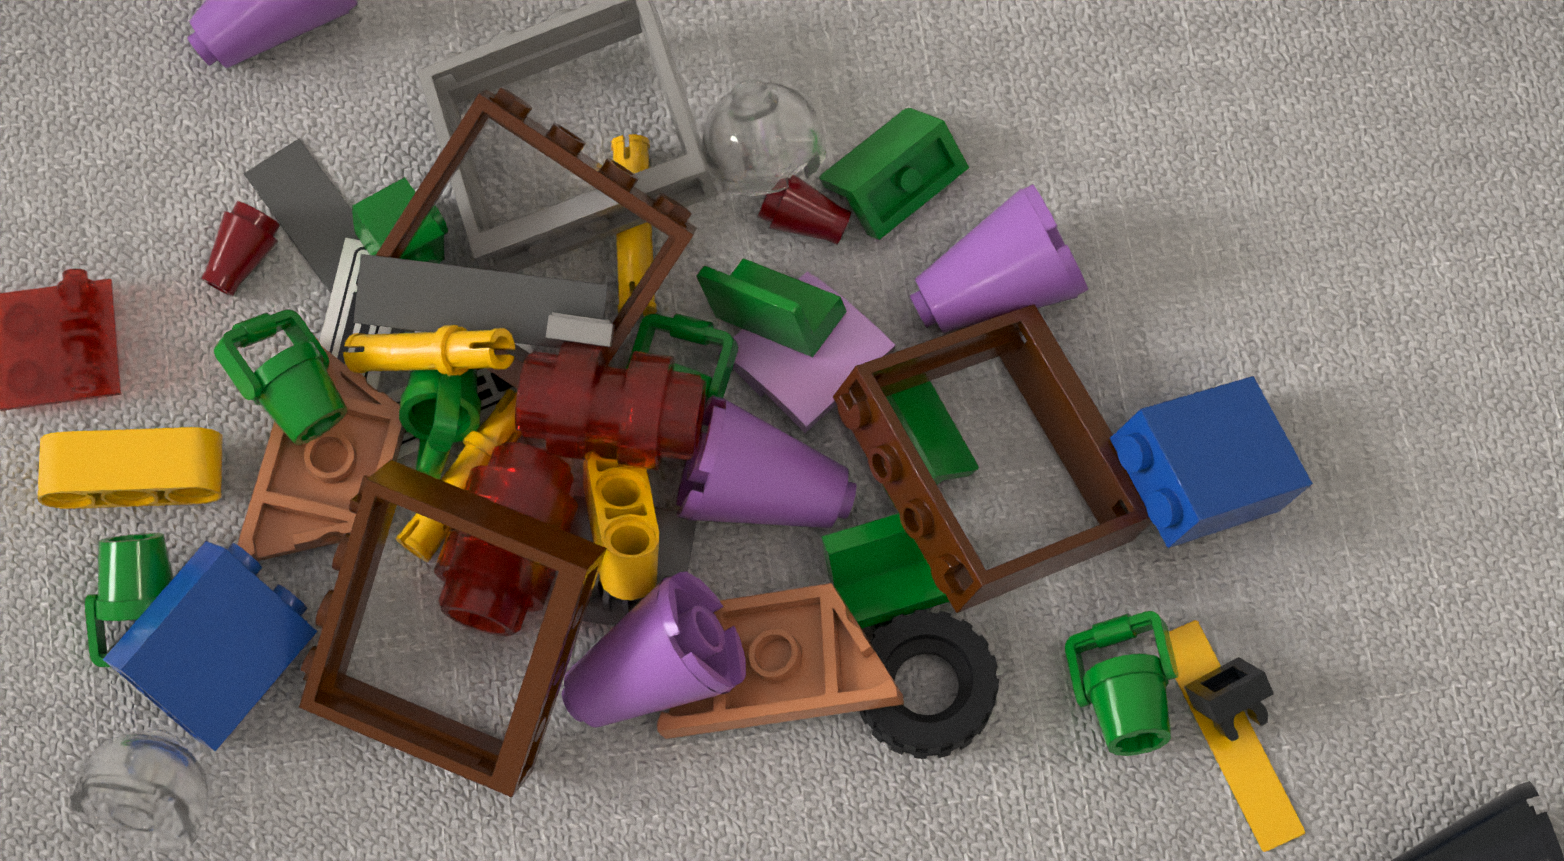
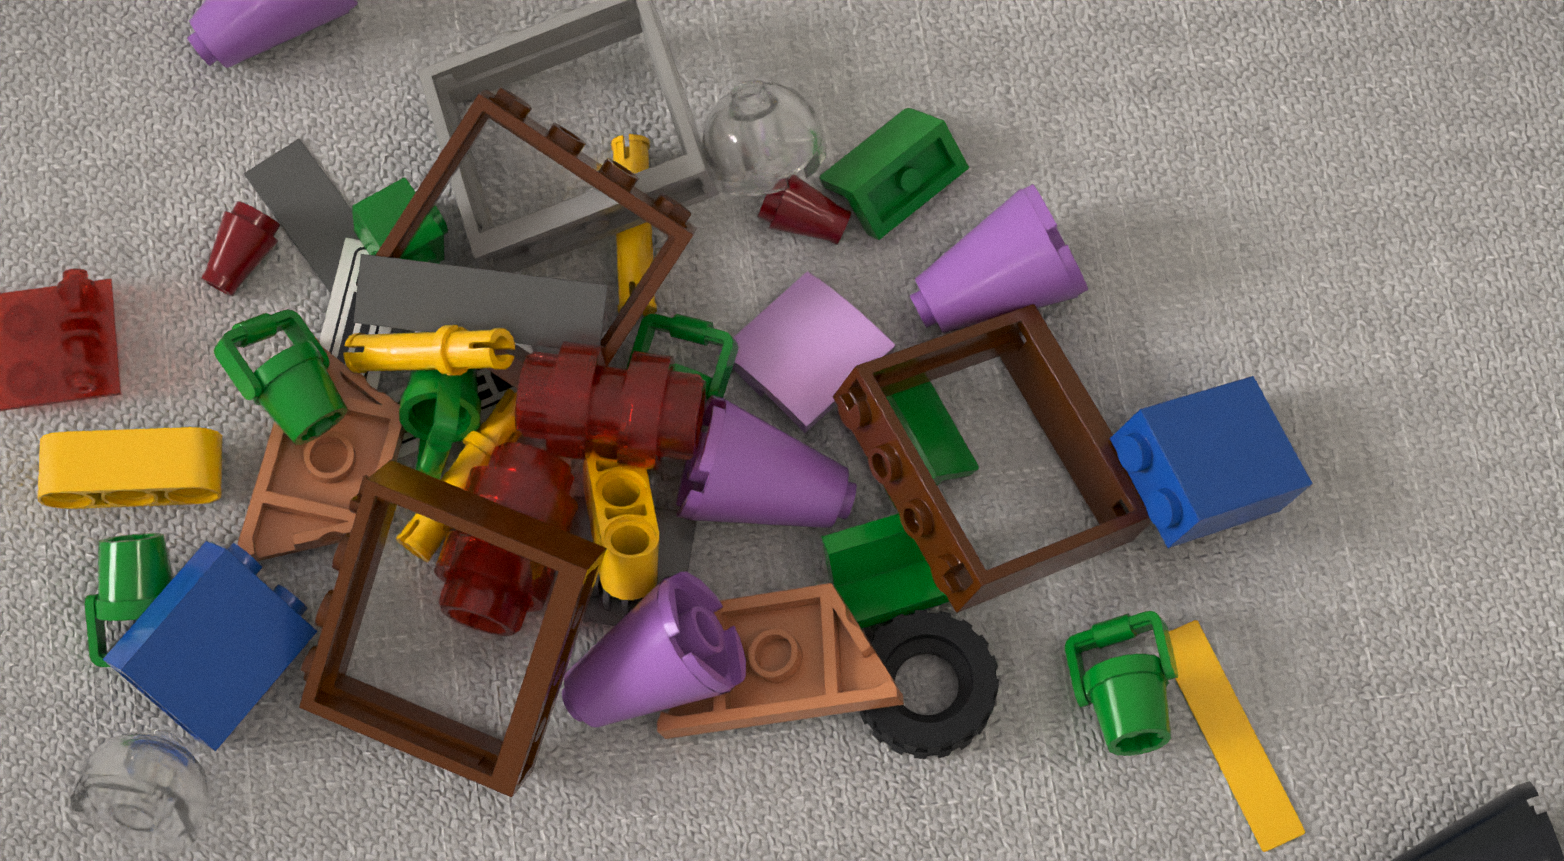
light grey tile [545,312,615,347] -> none
green panel [696,258,847,358] -> none
black tile [1184,657,1274,741] -> none

